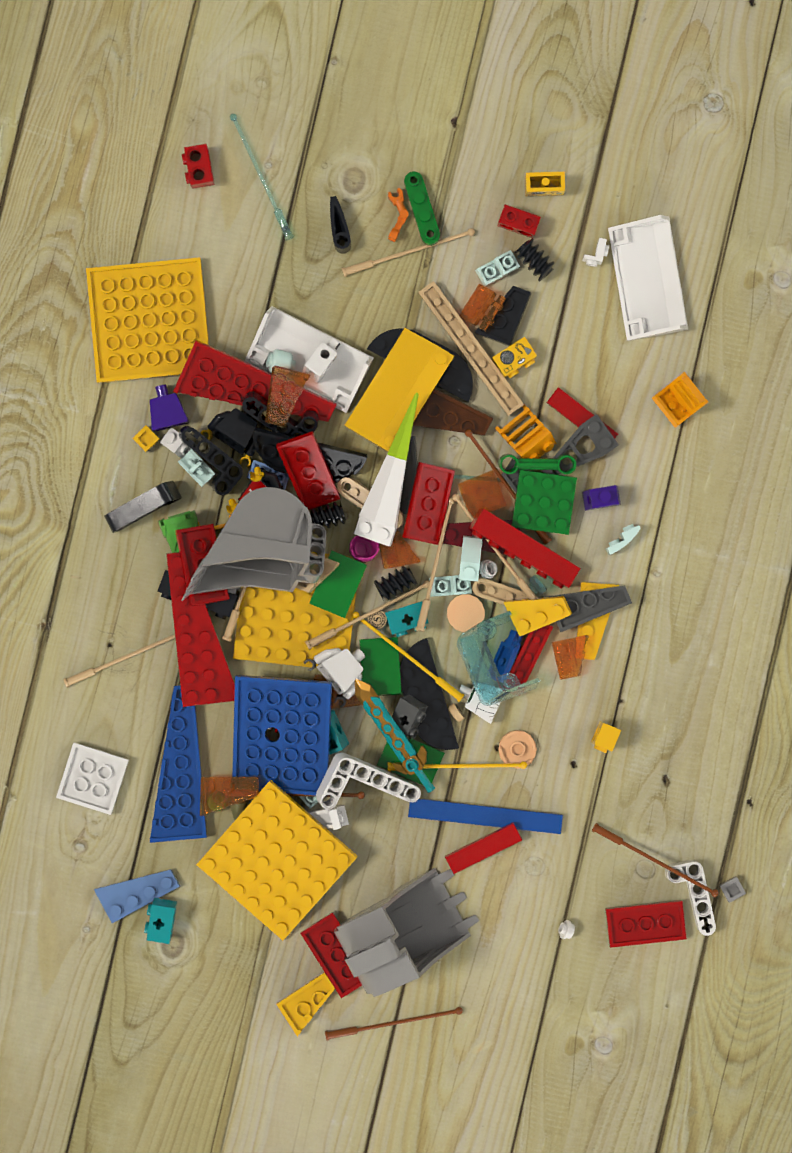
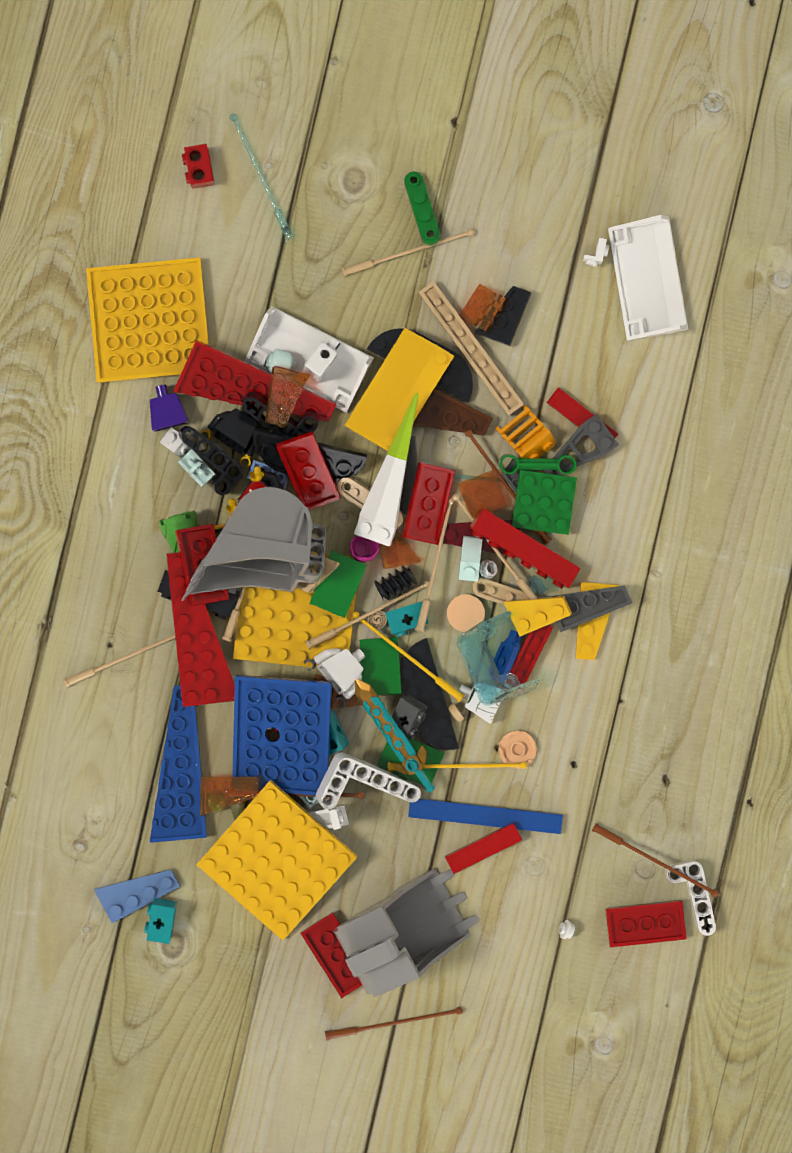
white plate [56,742,129,815] -> none
beam [104,481,182,533] -> none
yellow plate [132,425,160,453] -> none
yellow wing [276,972,335,1037] -> none
black piece [310,501,346,528] -> none
black piece [330,196,351,254] -> none
orange piece [388,188,409,242] -> none
light aqua slope [429,575,472,597] -> none
light aqua slope [475,250,520,287] -> none
yellow brick [492,337,537,379] -> none
red brick [498,204,541,238] -> none
black piece [514,238,555,282] -> none
yellow brick [525,172,565,196] -> none
clear orange wing [552,635,589,680] -> none
dark purple torso [582,485,621,511] -> none
yellow brick [591,721,621,753] -> none
light aqua slope [605,524,641,555] -> none
light orange plate [652,372,708,428] -> none
light grey plate [719,876,746,903] -> none

